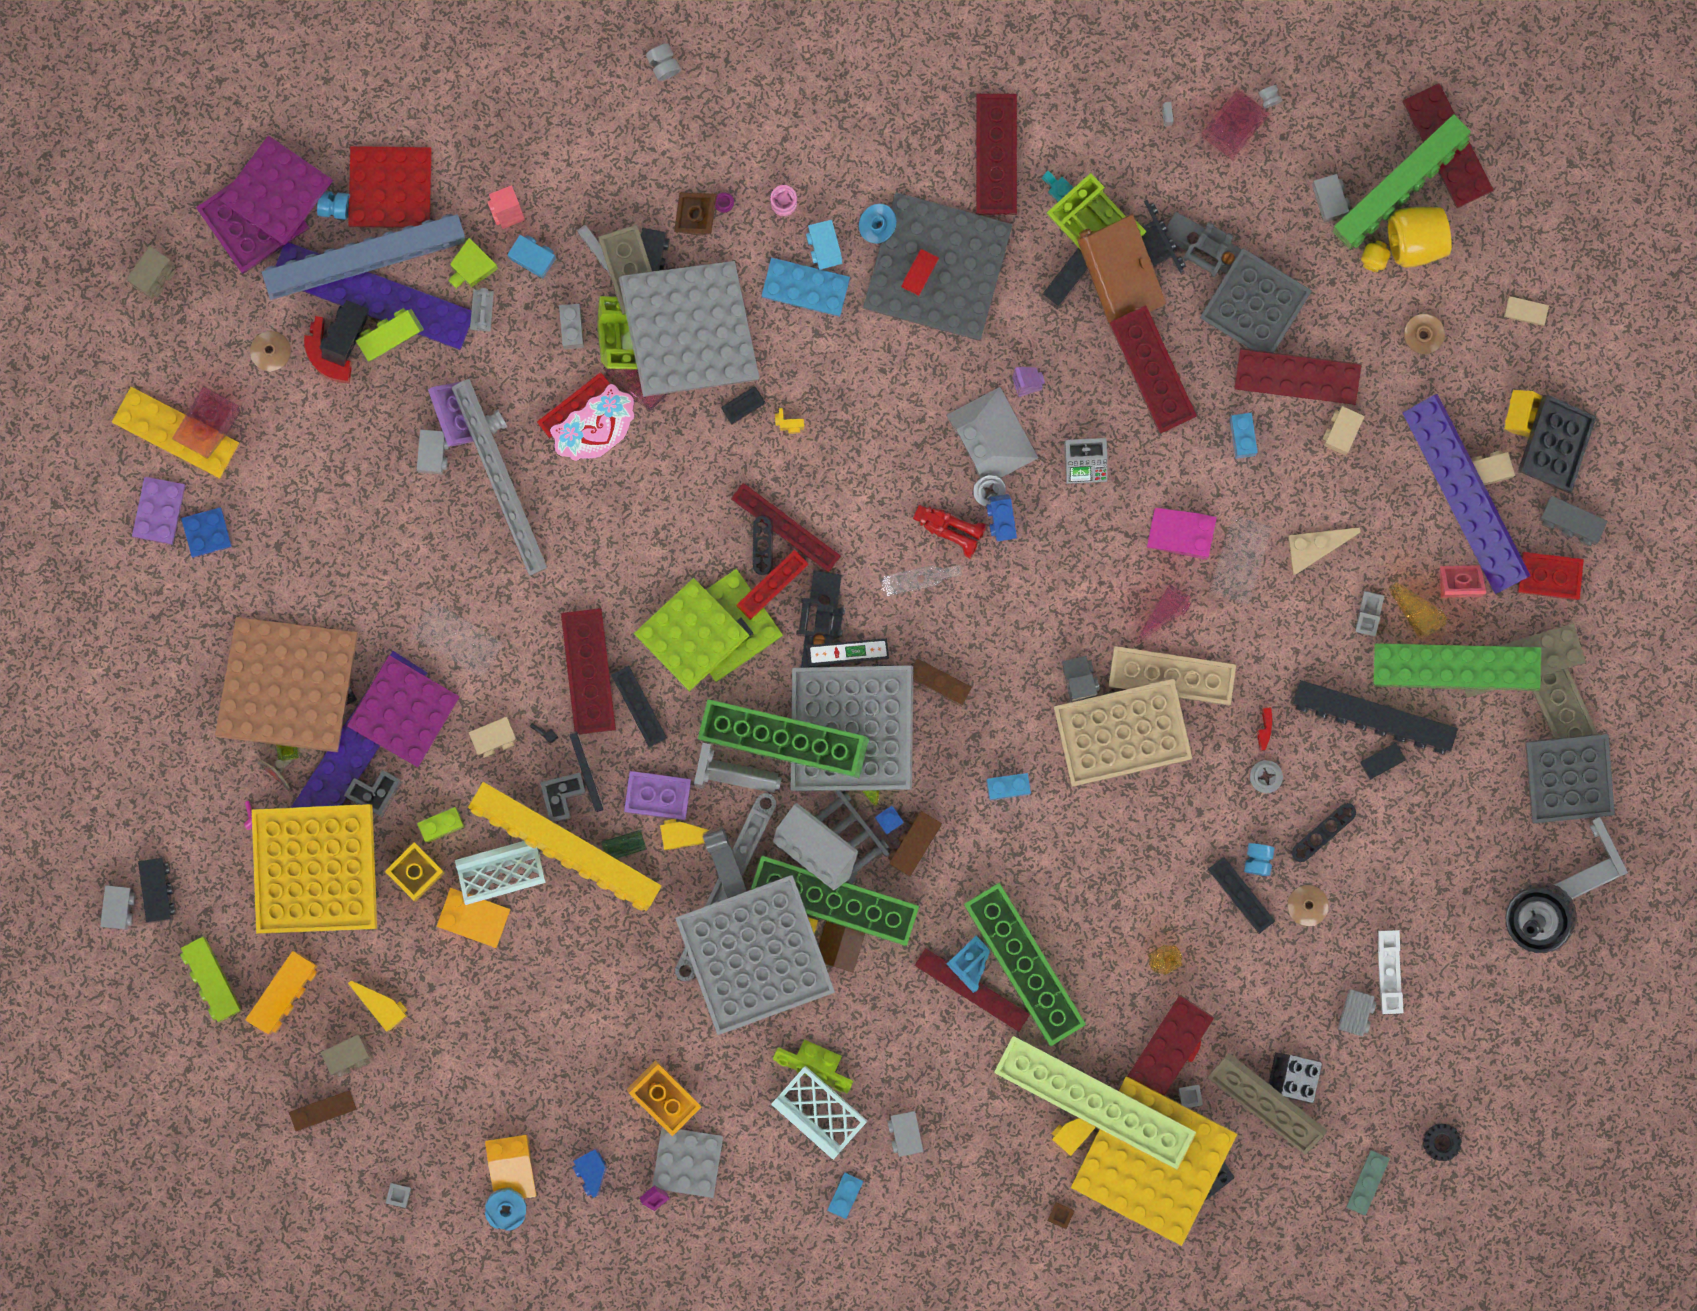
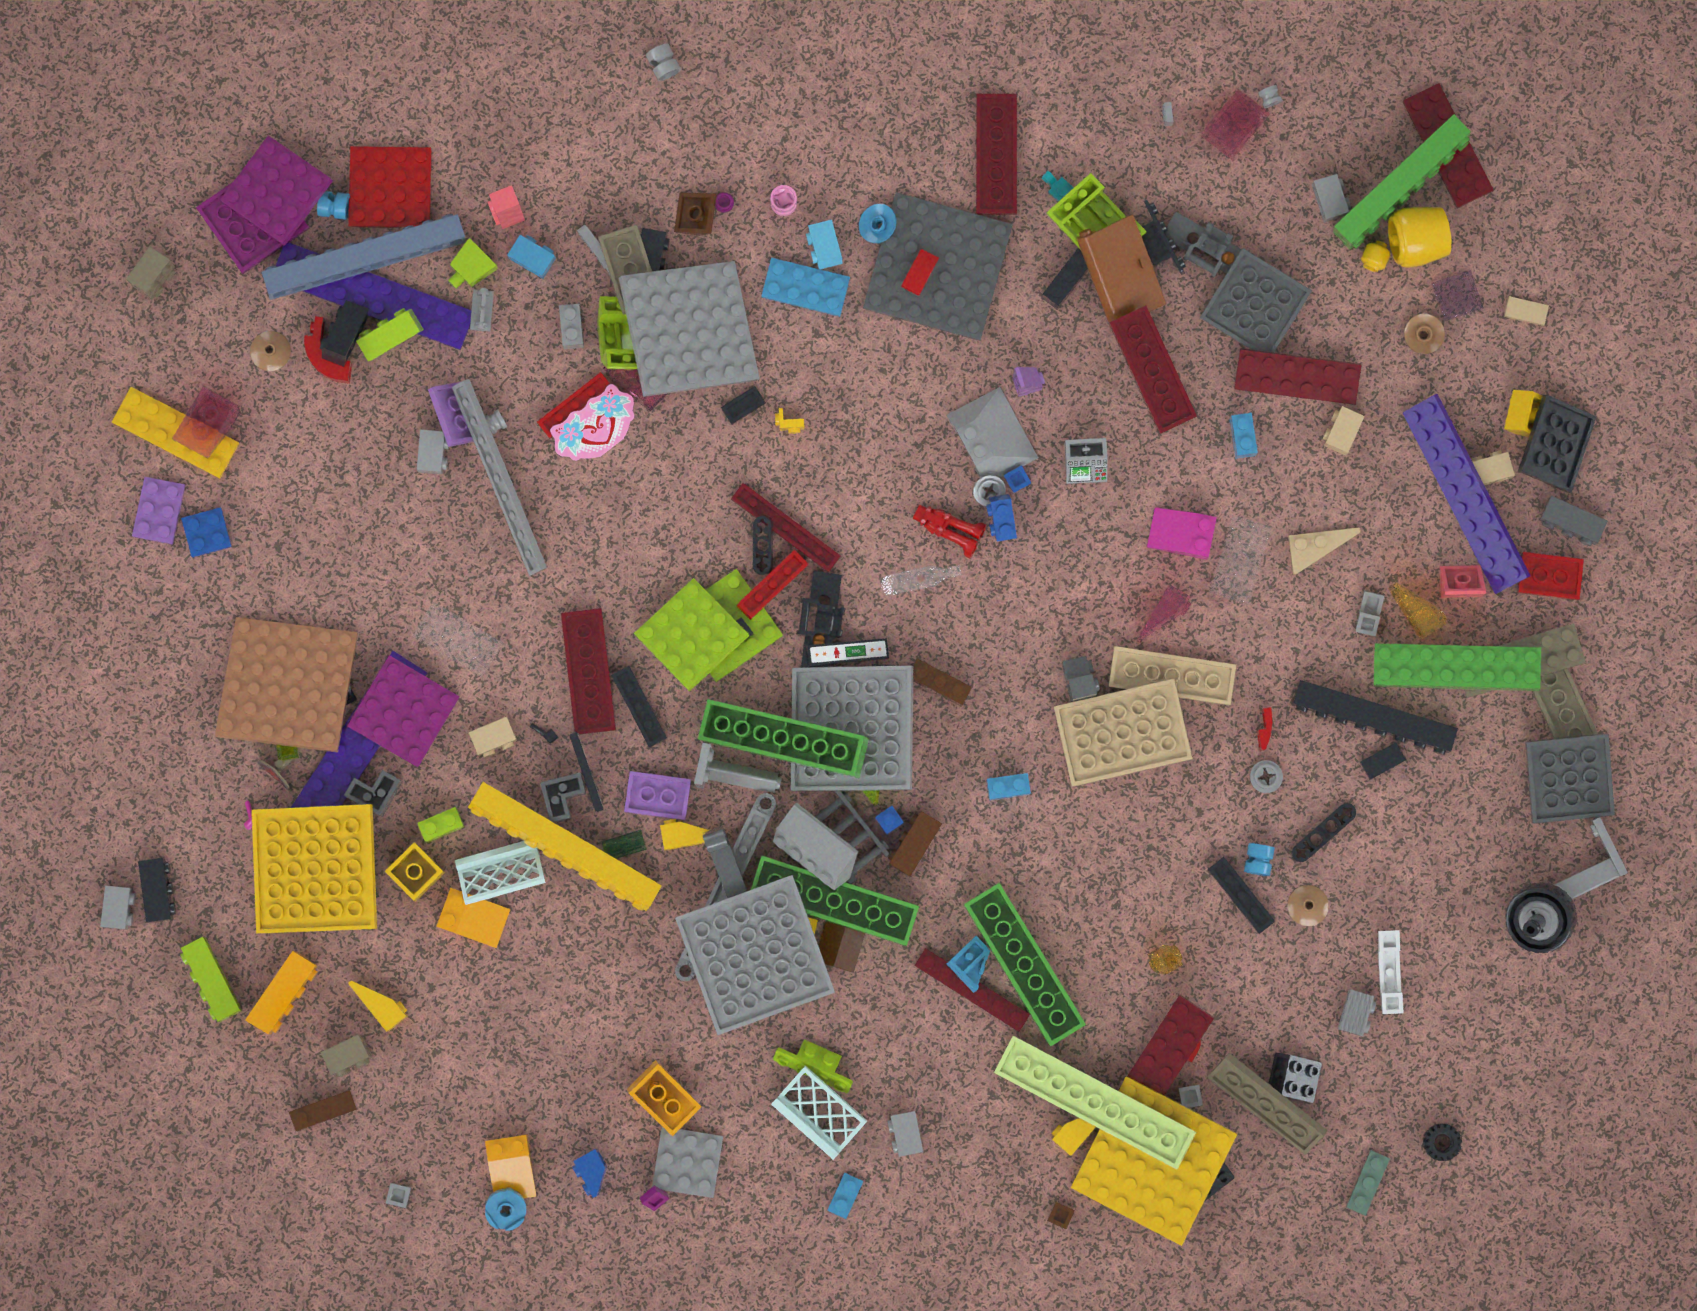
none -> blue plate [1004,465,1031,494]
none -> tile [1431,270,1483,322]

